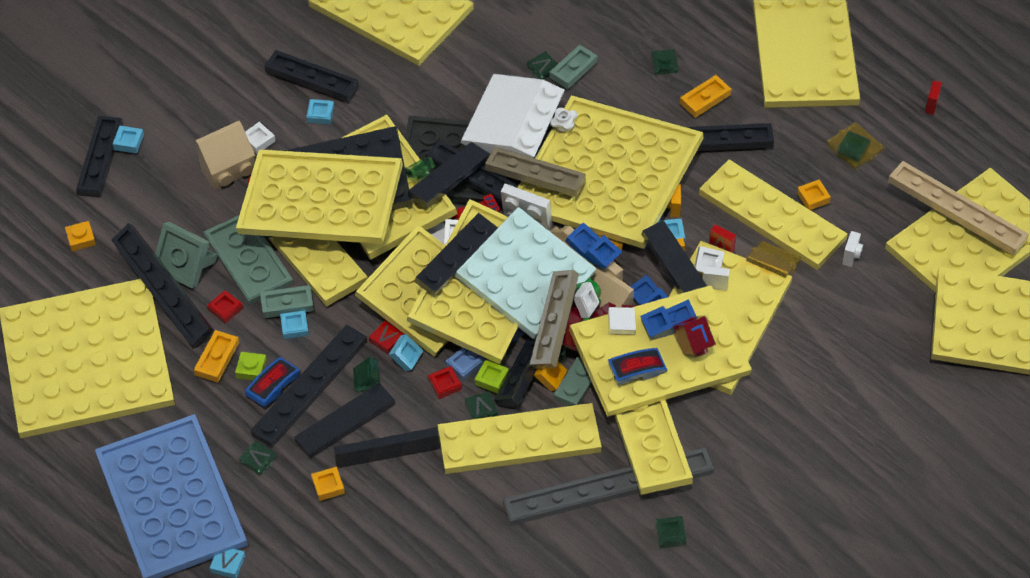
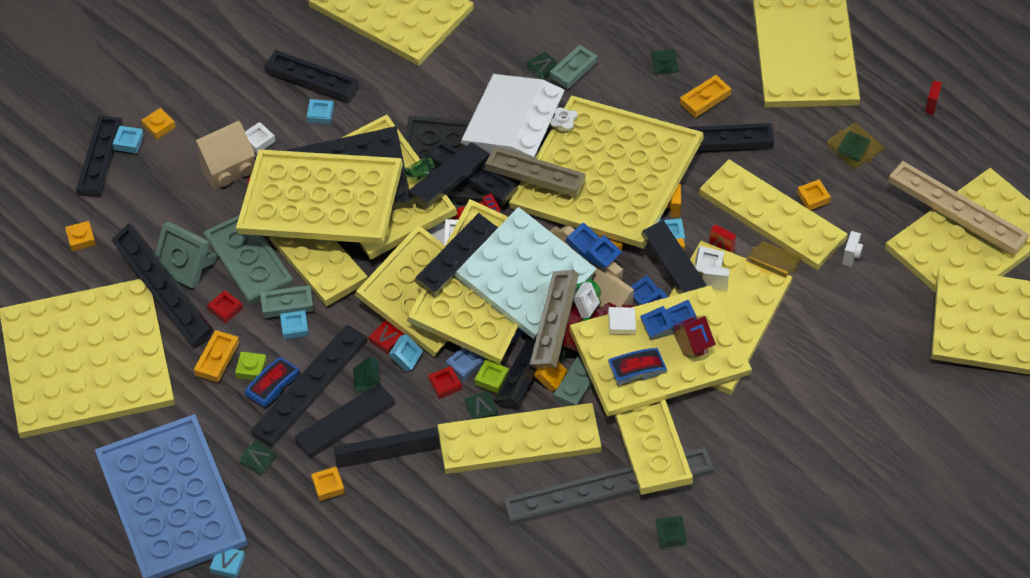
white plate [501,184,553,231] -> none
none -> light orange plate [141,108,176,140]

